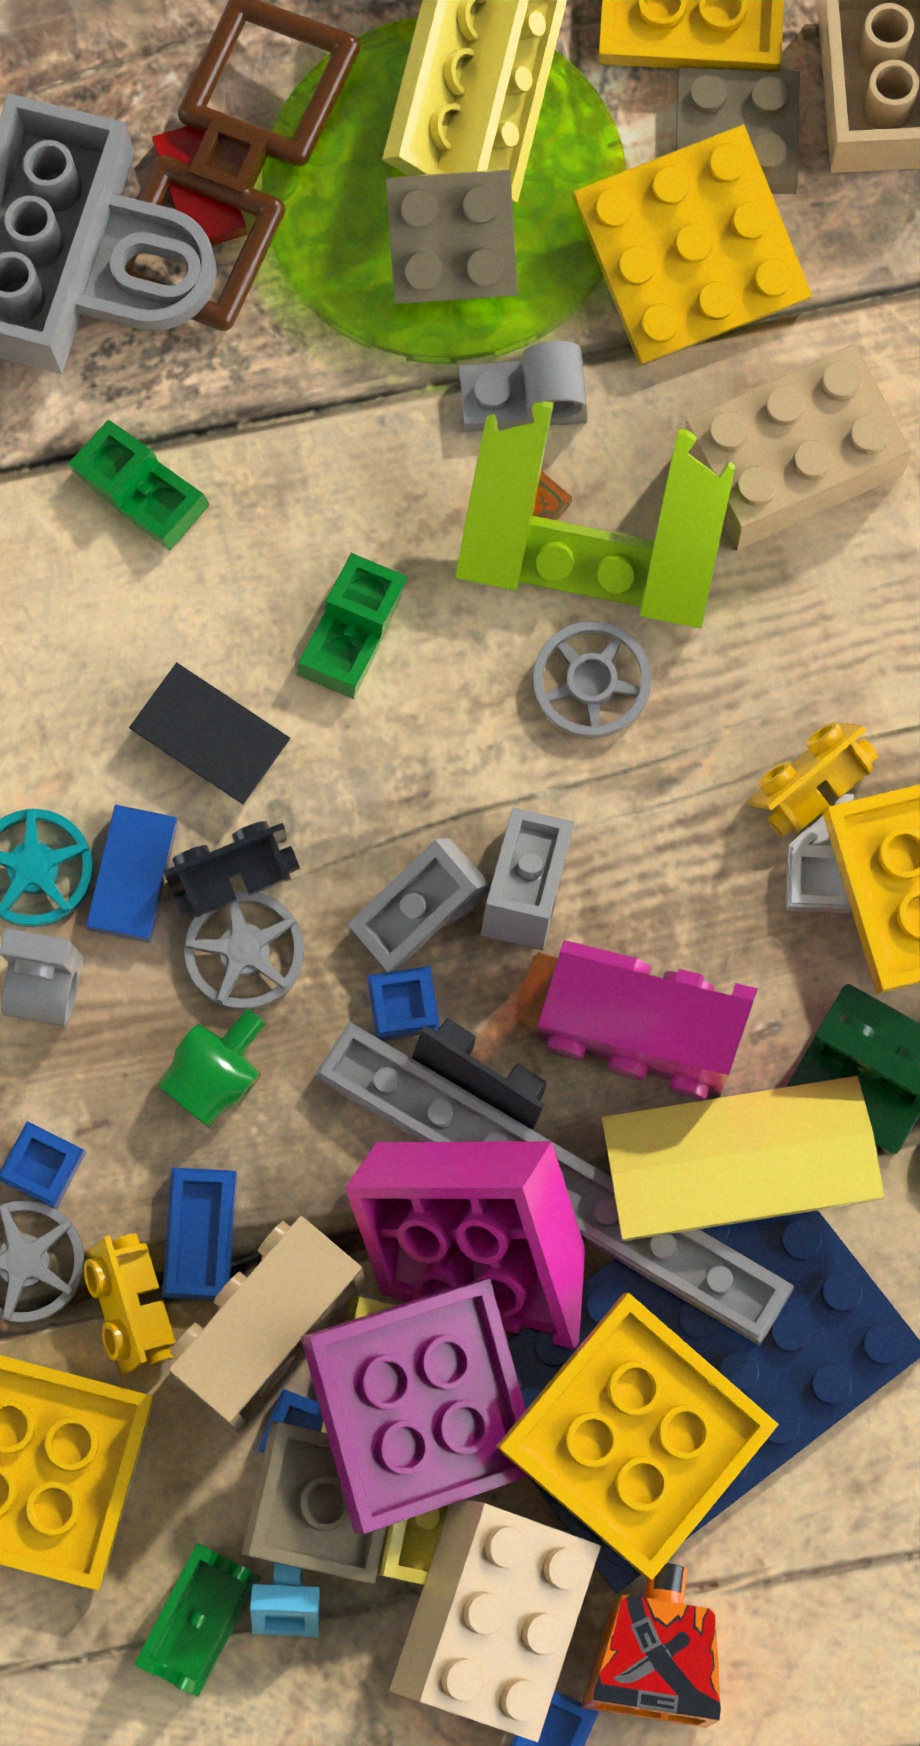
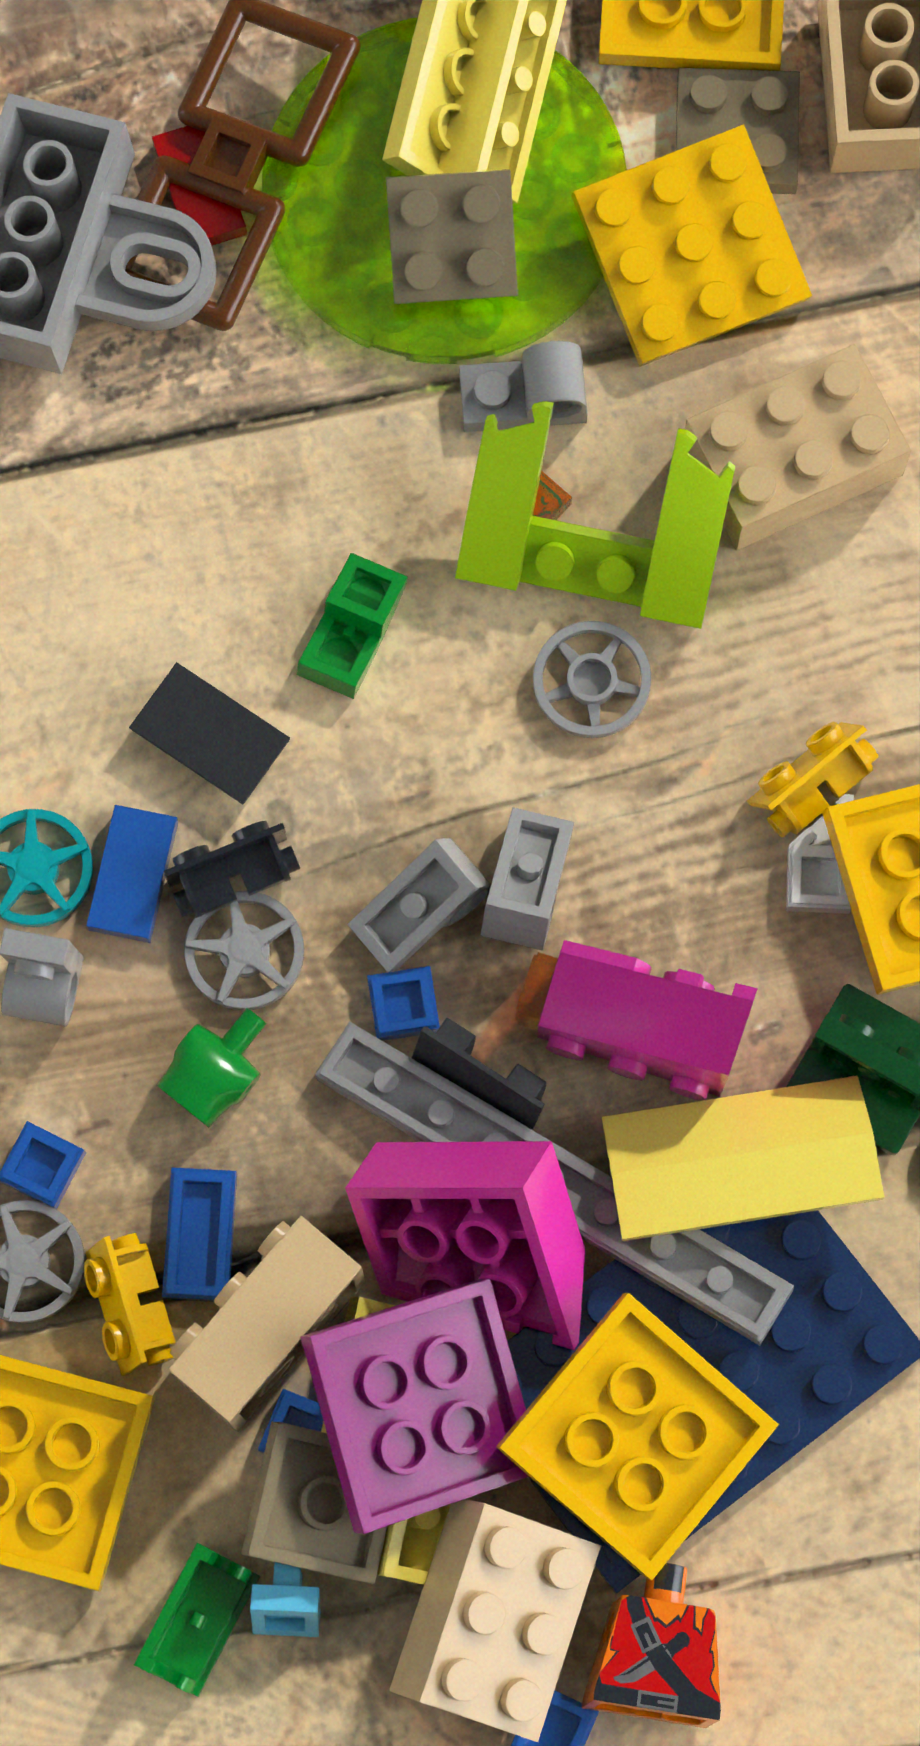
green slope [68,419,210,551] -> none

